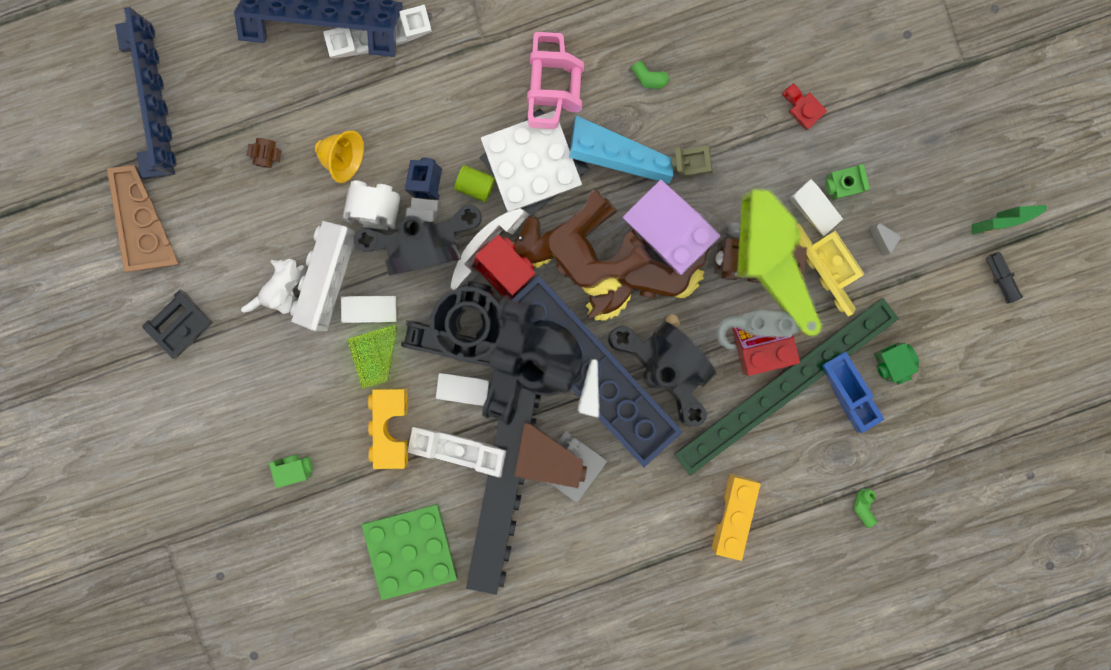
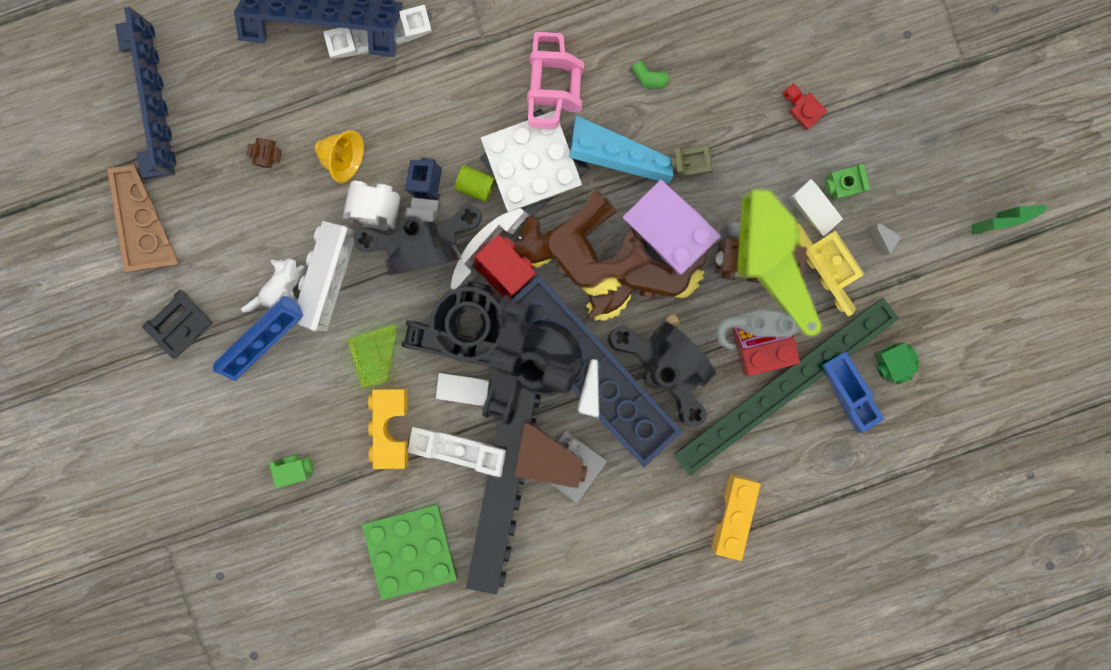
white slope [341,296,397,323] -> none
bright green arm [854,489,878,528] -> none
black axle [986,252,1023,304] -> none
none -> blue brick [213,296,303,381]

